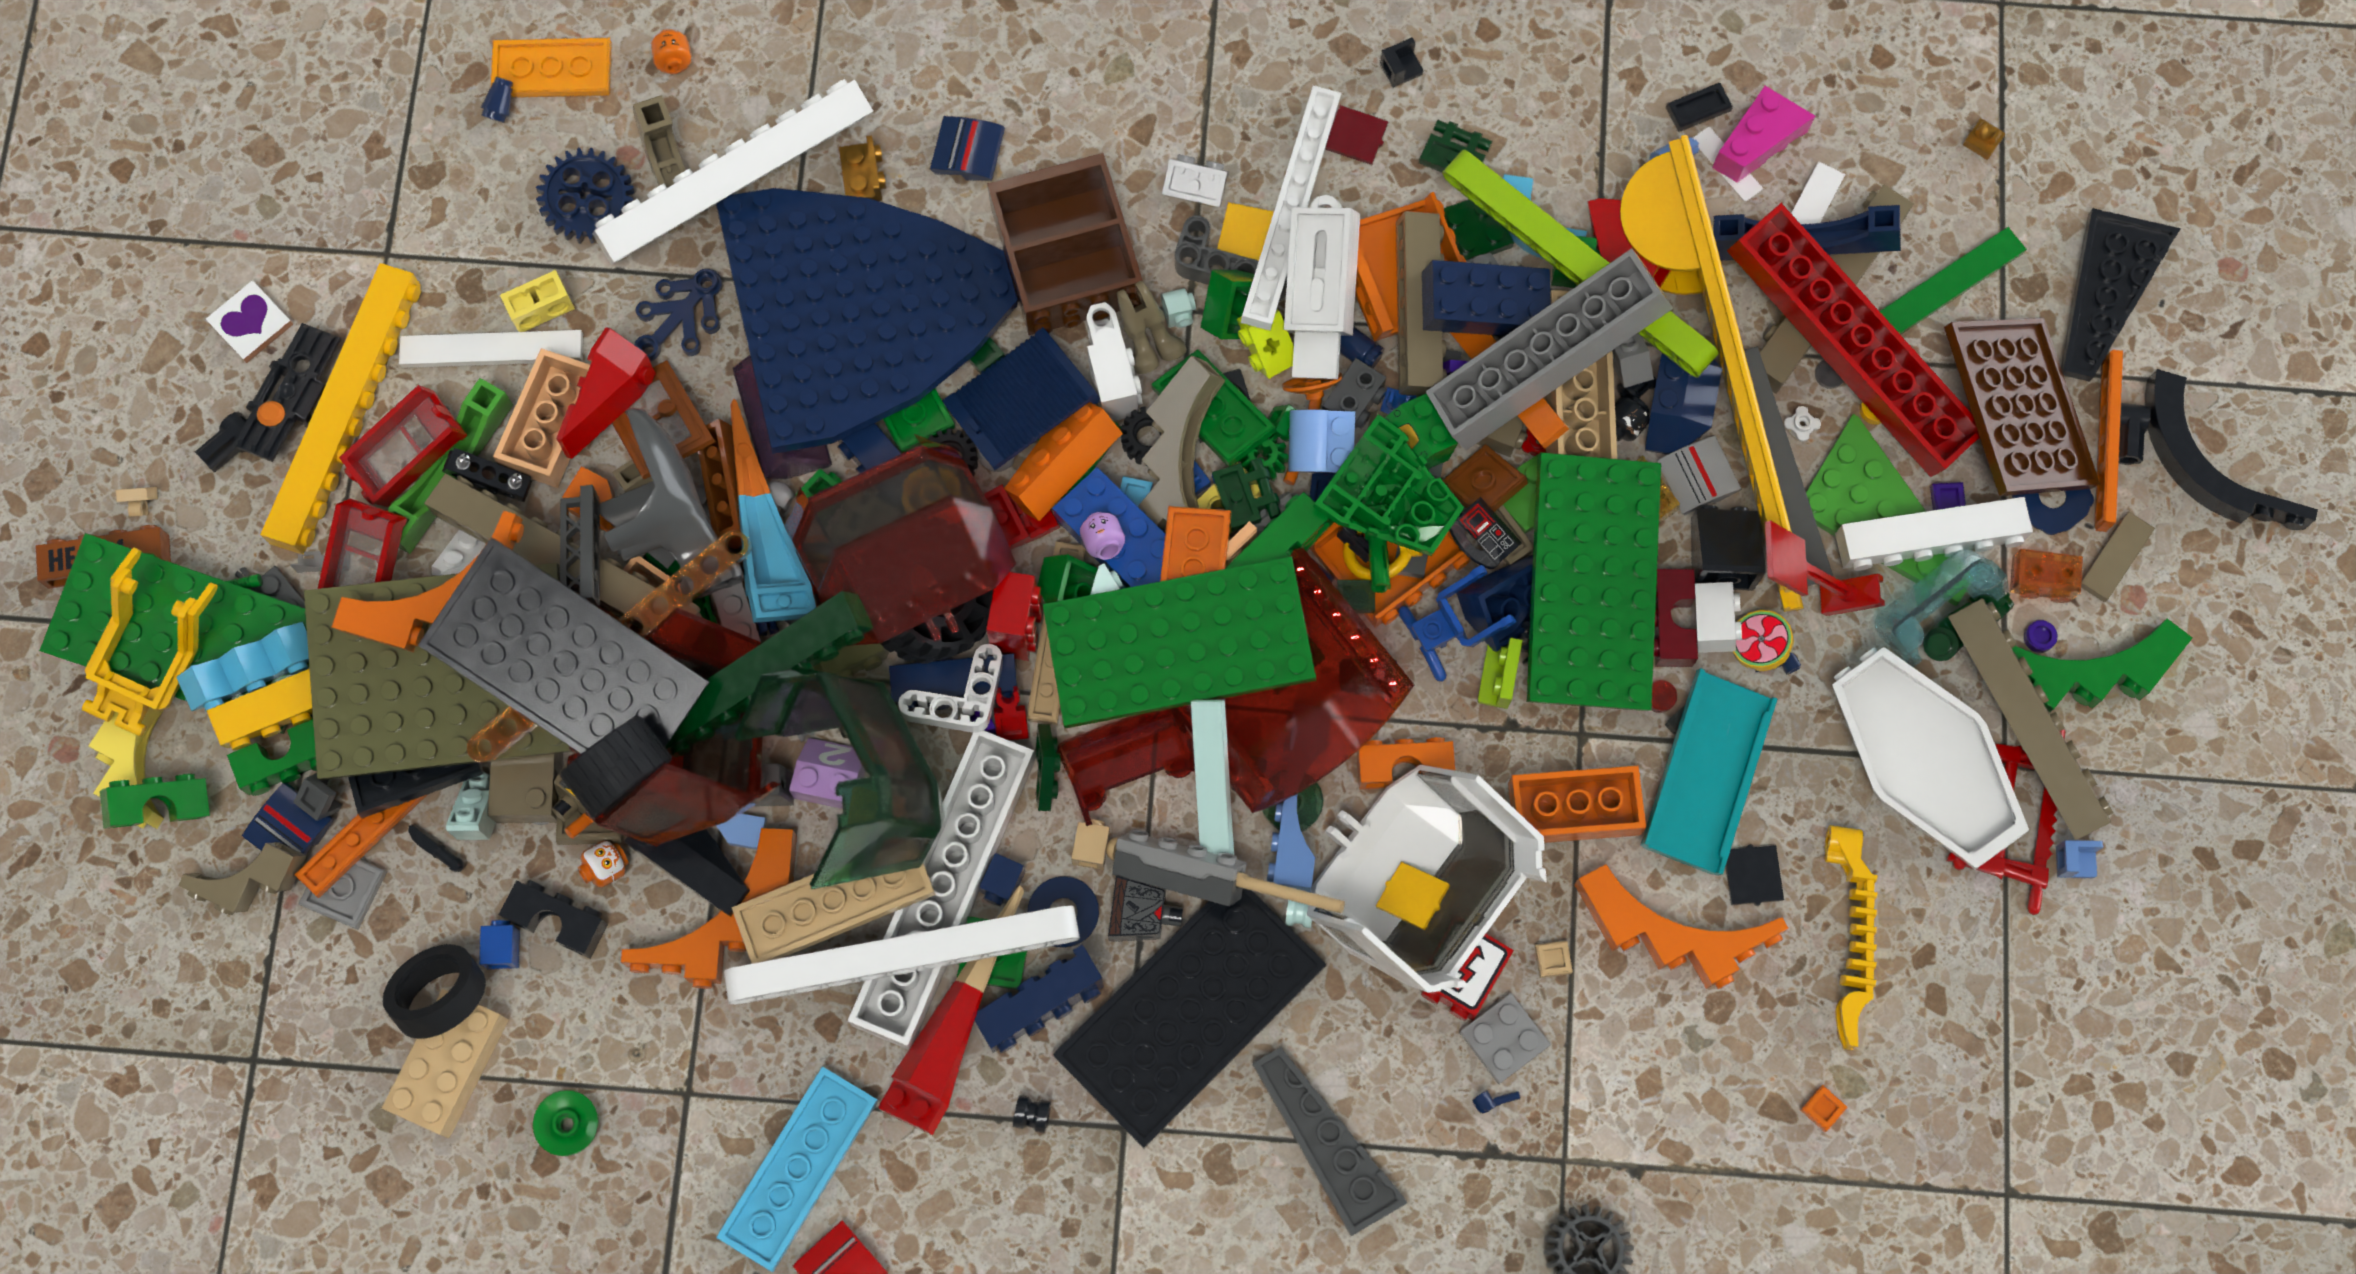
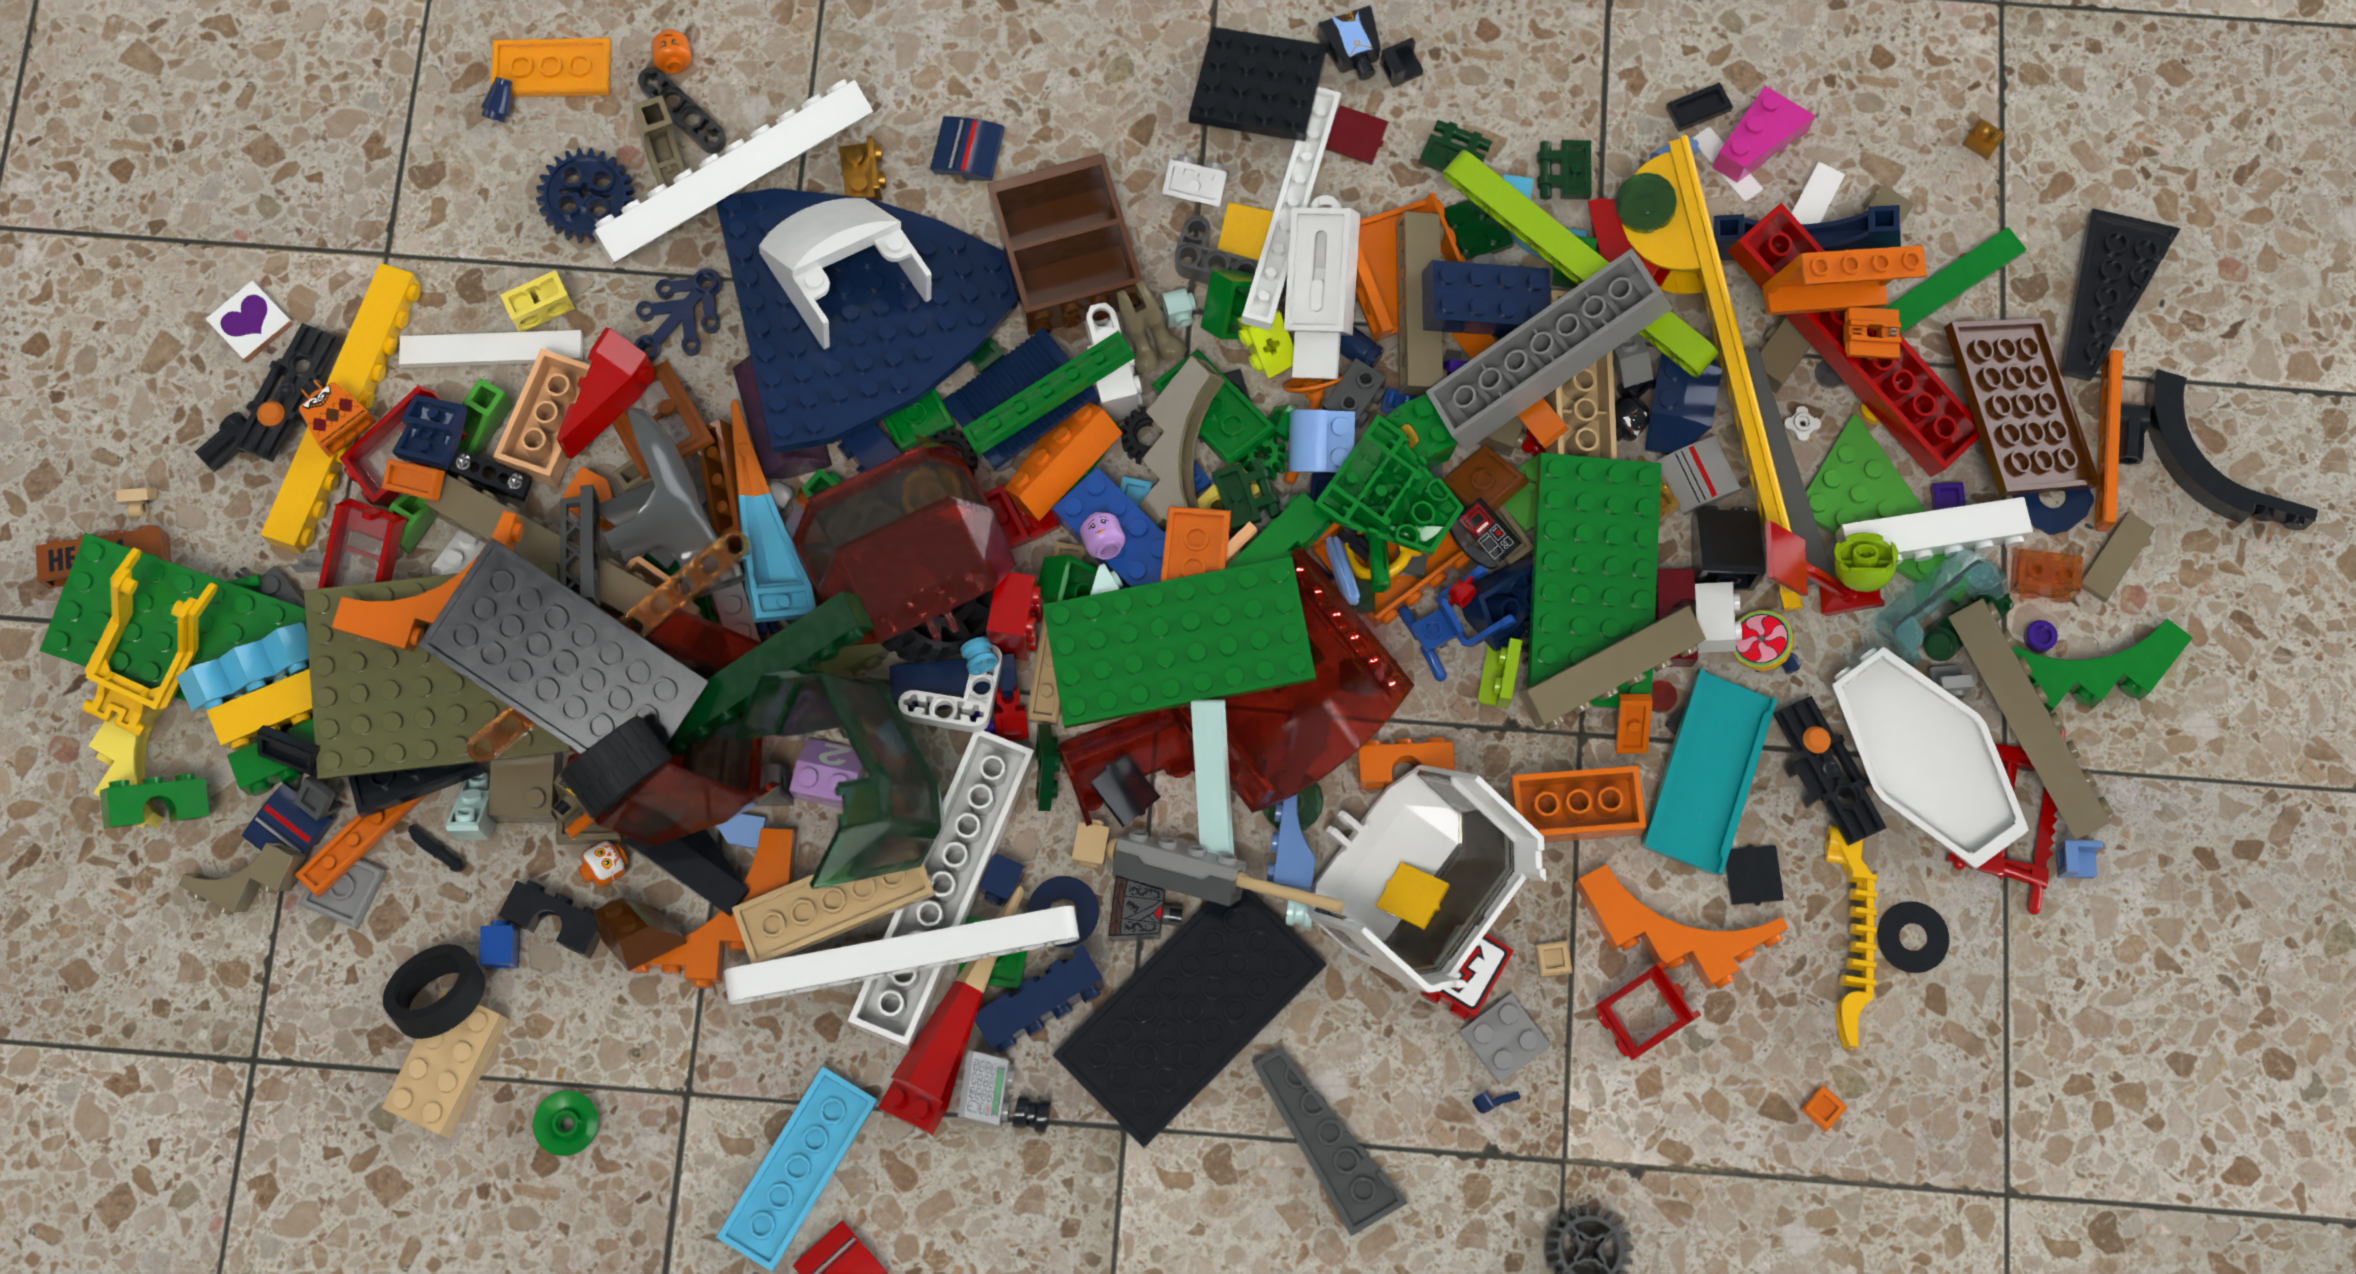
none -> black tile [257,725,320,776]
none -> orange torso [299,380,376,458]
none -> orange tile [382,458,445,501]
none -> dark blue slope [392,394,467,470]
none -> reddish brown slope [593,897,687,971]
none -> black beam [638,67,727,154]
none -> white windscreen [759,198,932,349]
none -> light grey slope [958,1051,1015,1129]
none -> medium azure wheel [960,637,998,675]
none -> green plate [962,330,1136,456]
none -> black piece [1089,754,1160,827]
none -> black plate [1189,27,1327,141]
none -> black torso [1317,5,1381,80]
none -> light blue axle [1325,536,1360,606]
none -> red plate [1448,576,1477,608]
none -> dark tan brick [1518,606,1706,729]
none -> dark green plate [1537,140,1592,200]
none -> red window [1595,961,1701,1061]
none -> clear green tile [1615,173,1677,234]
none -> orange plate [1615,694,1653,754]
none -> orange panel [1762,245,1927,316]
none -> black piece [1773,696,1887,846]
none -> lime cylinder [1833,532,1899,592]
none -> orange piece [1843,307,1901,360]
none -> black gear [1877,902,1950,973]
none -> light grey bracket [1928,664,1974,699]

